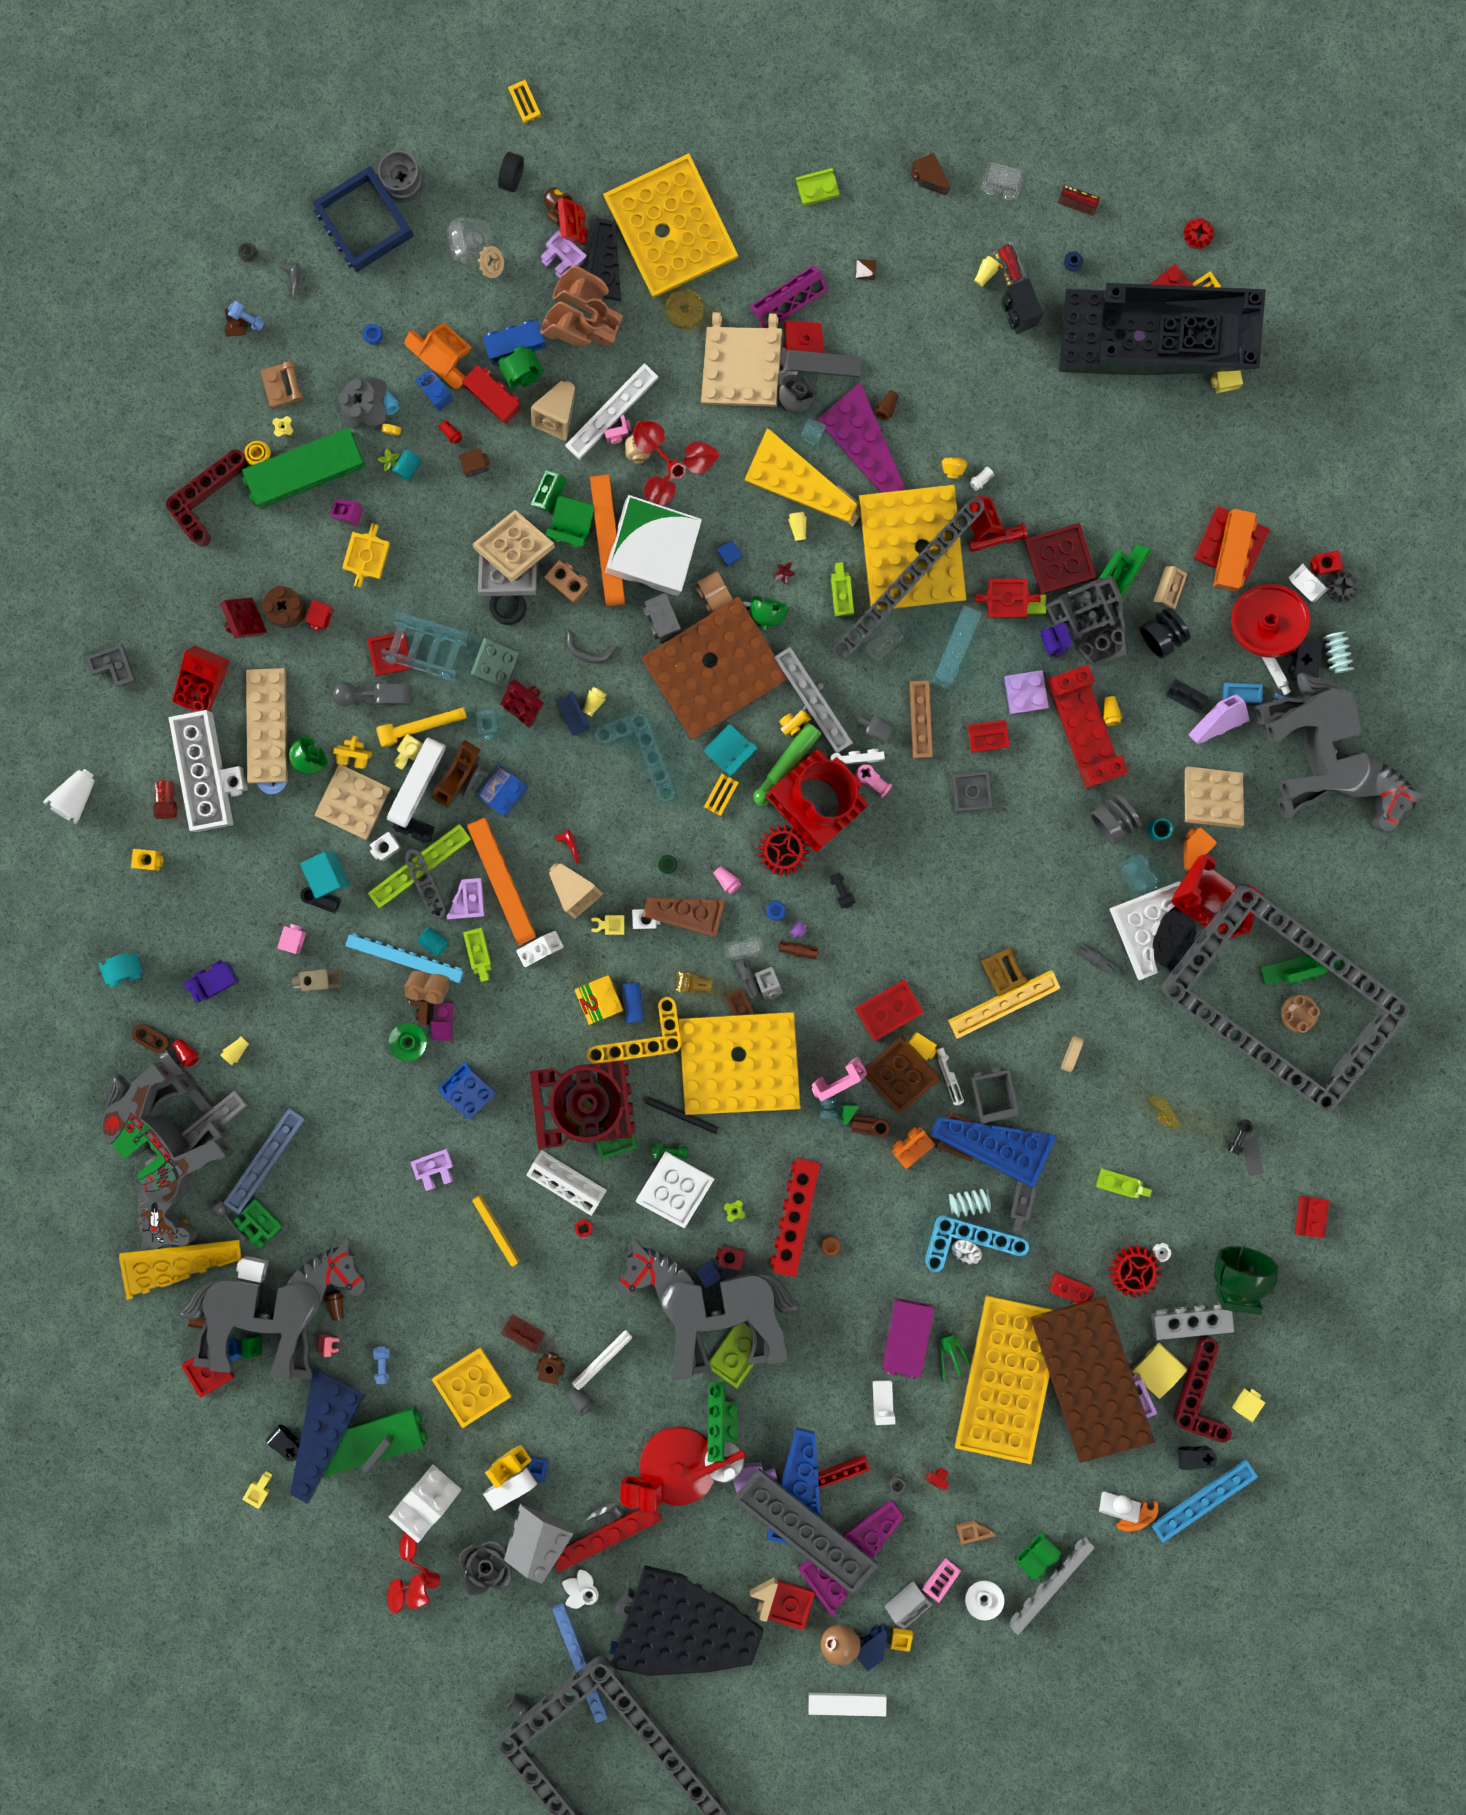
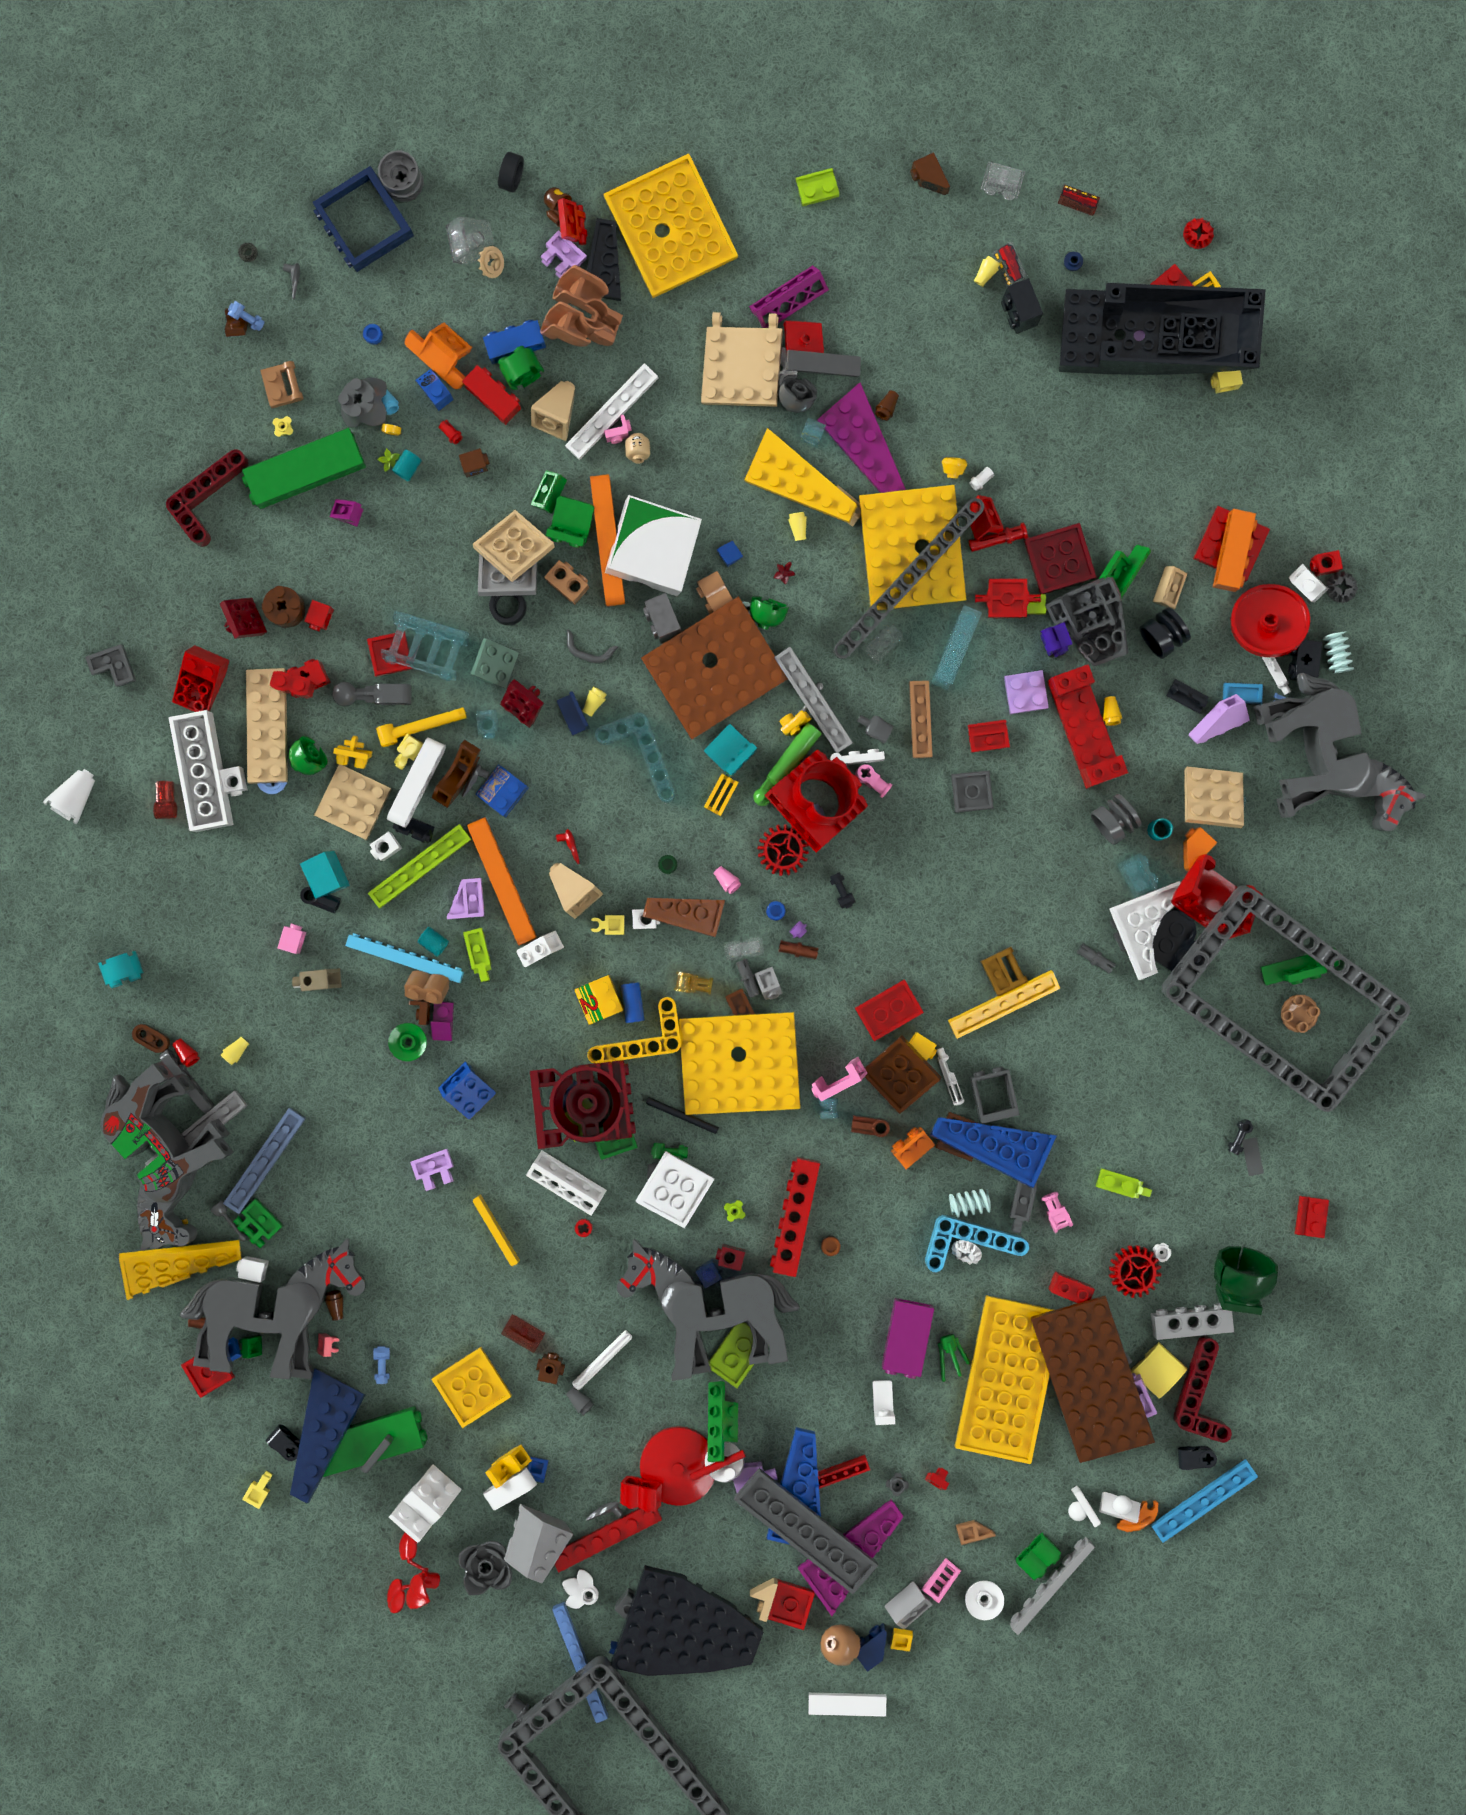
yellow brick [131,849,163,871] -> none
dark purple hinge [183,960,240,1003] -> none
yellow cone [244,441,271,465] -> none
yellow plate [342,523,391,588] -> none
dark grey beam [405,848,446,919] -> none
yellow tile [508,80,541,124] -> none
red plant [633,421,720,506] -> none
clear yellow plate [666,289,704,330] -> none
lime hinge [831,562,854,617] -> none
green slope [841,1103,859,1125] -> none
reddish brown slope [856,259,876,280] -> none
tan beam [1061,1035,1084,1073] -> none
clear yellow plate [1148,1095,1181,1130] -> none
light yellow brick [1232,1388,1265,1422] -> none
none -> red brick [270,671,316,698]
none -> red brick [287,659,331,698]
none -> bright pink connector [1042,1192,1073,1233]
none -> white tile [1068,1486,1101,1527]

